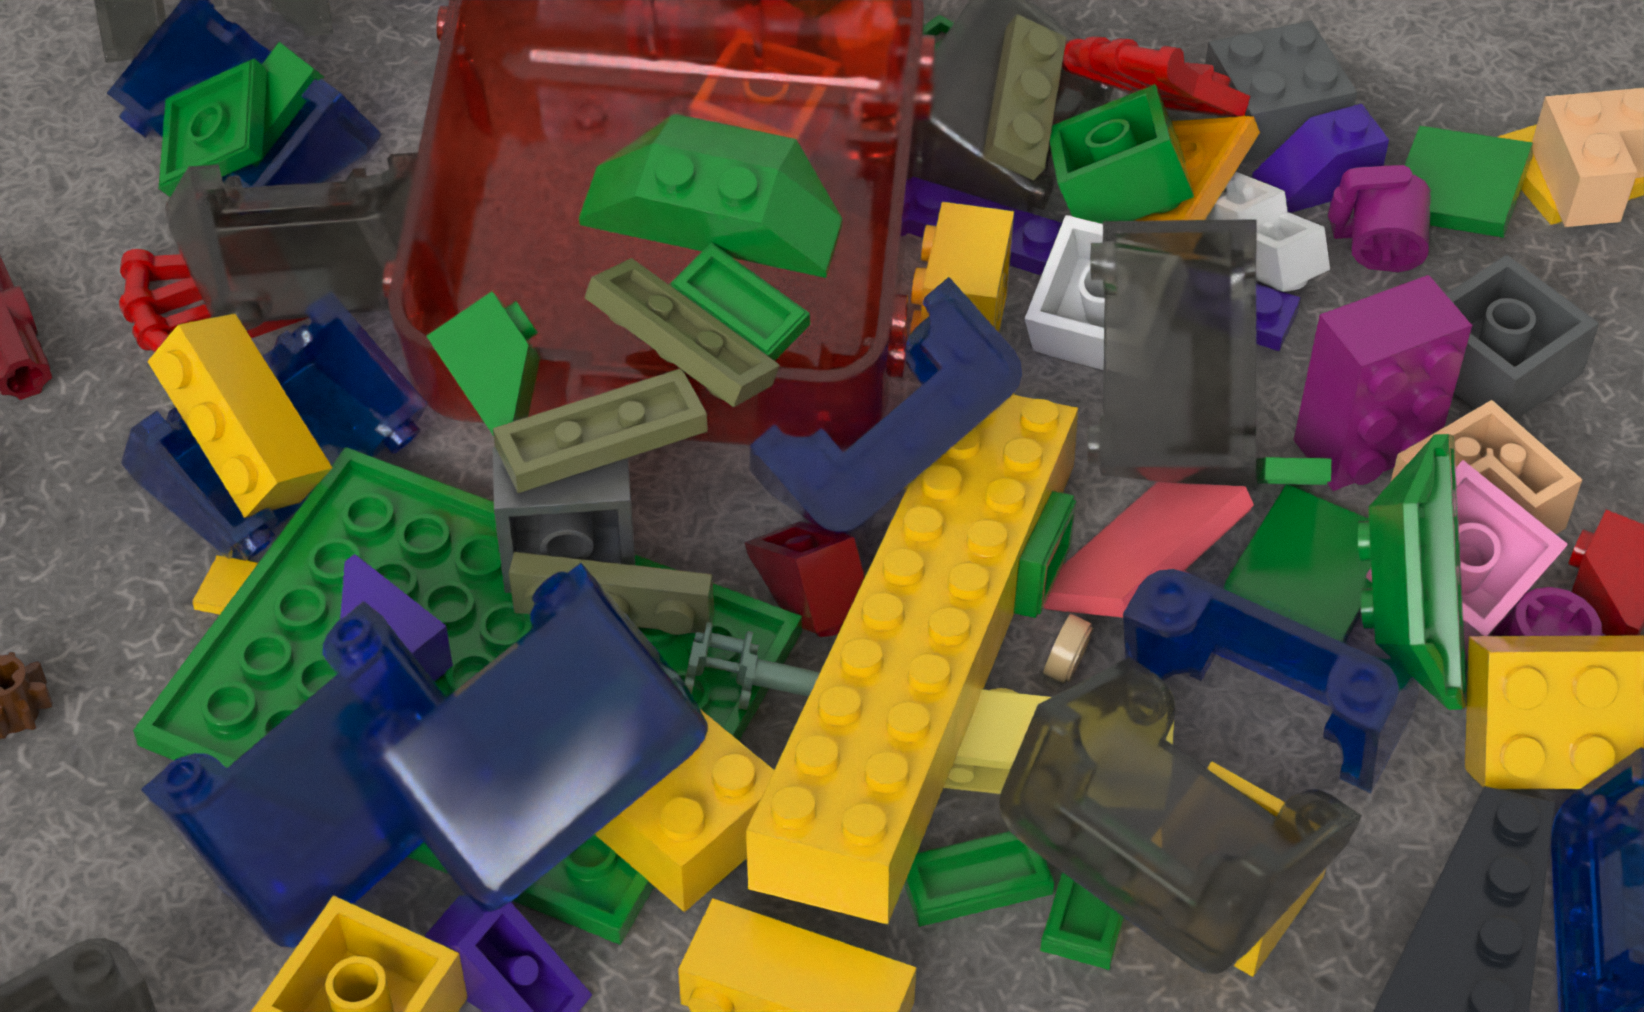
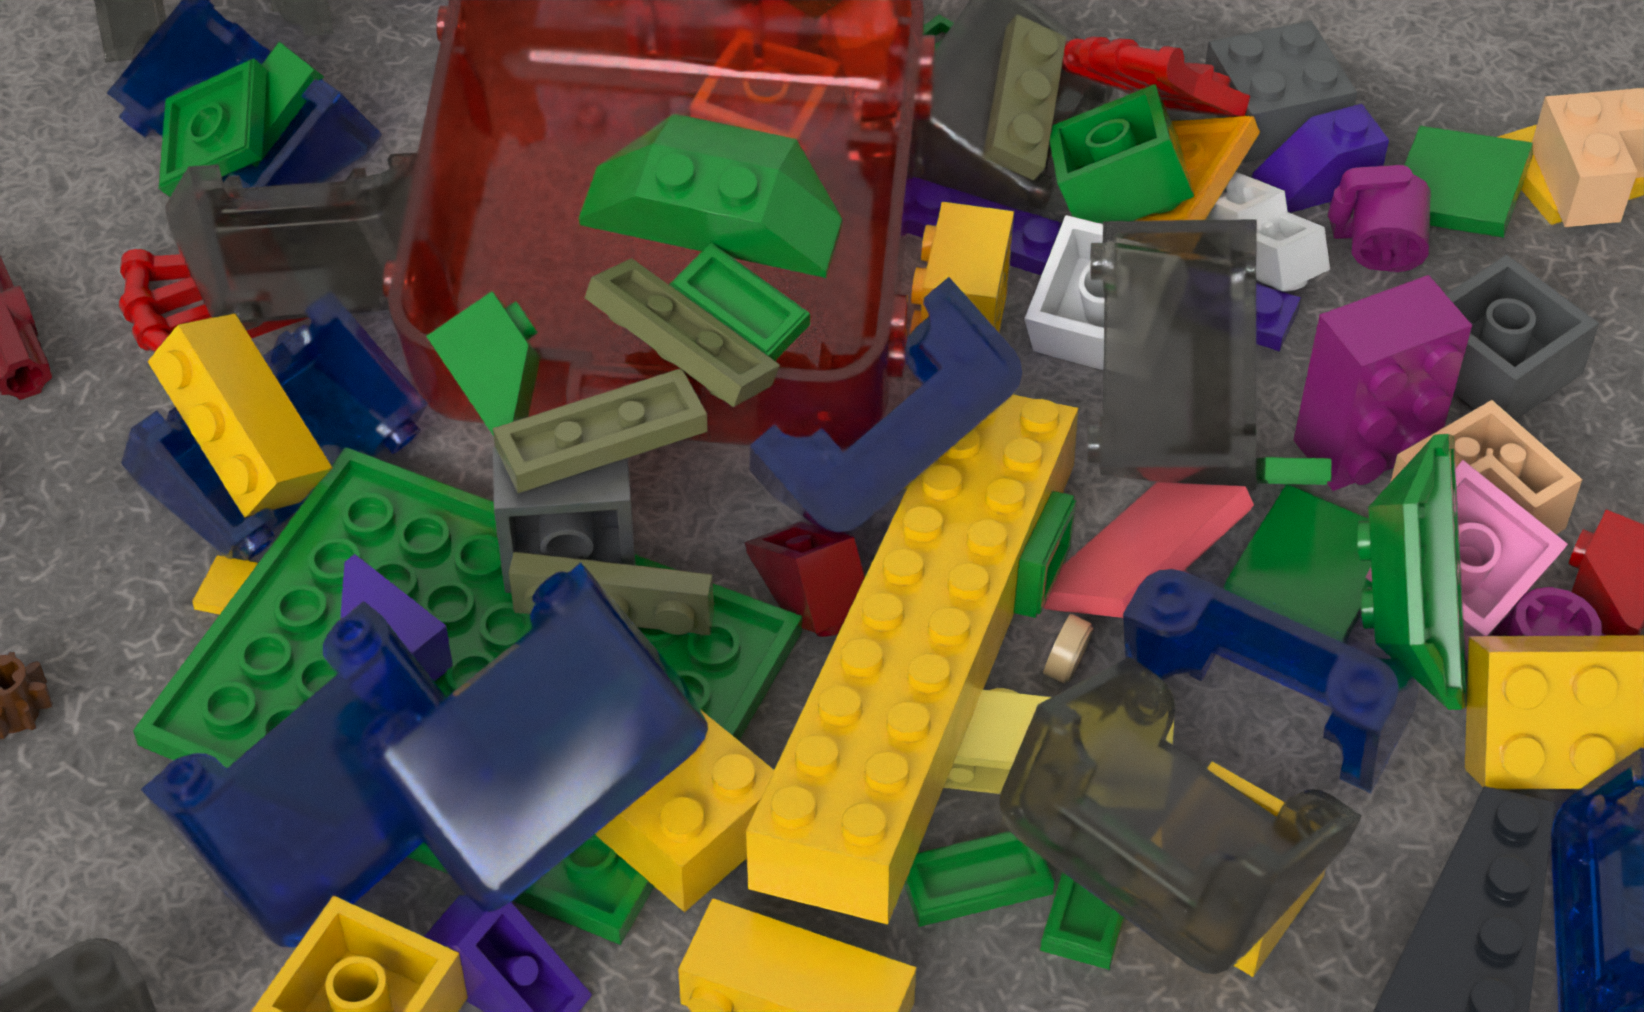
sand green piece [682,622,820,710] -> none

